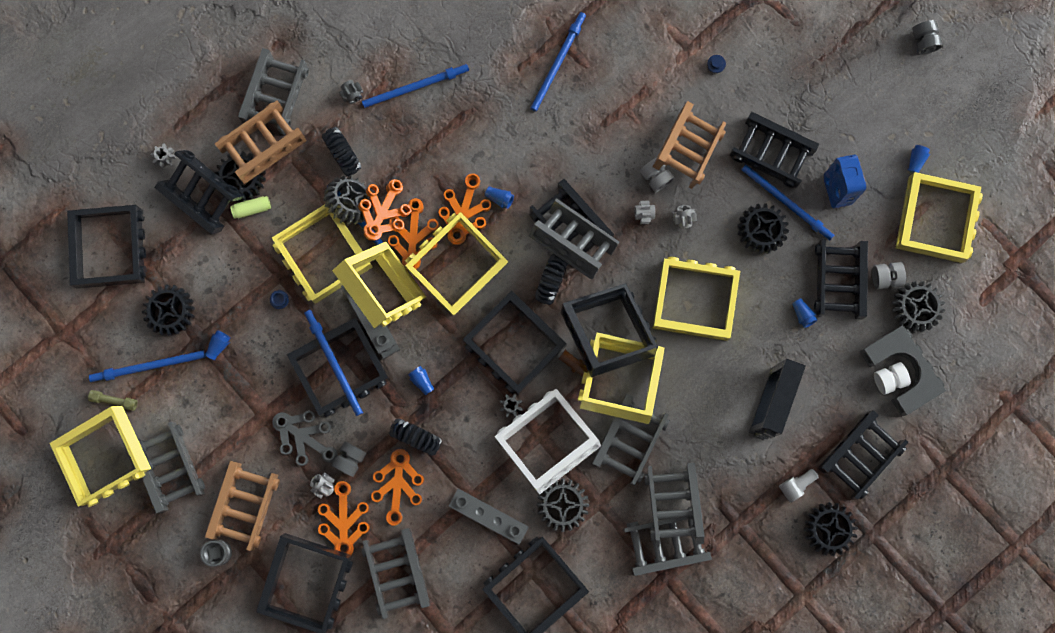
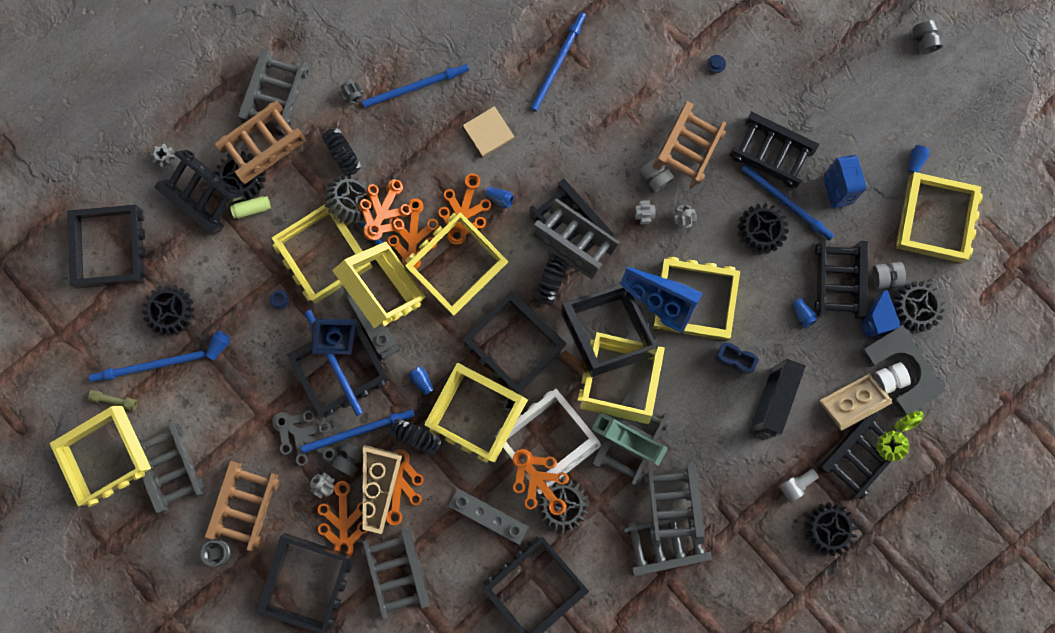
none -> blue bar [301,409,415,453]
none -> dark blue slope [312,319,356,354]
none -> tan wedge [362,445,402,534]
none -> light yellow window [424,363,528,463]
none -> tan tile [463,106,514,157]
none -> orange plant [513,449,569,515]
none -> sand green arch [591,412,668,466]
none -> blue wedge [620,267,703,334]
none -> dark blue brick [715,343,759,374]
none -> tan tile [820,373,892,431]
none -> blue slope [862,290,901,339]
none -> lime gear [877,430,909,461]
none -> lime gear [894,411,925,432]

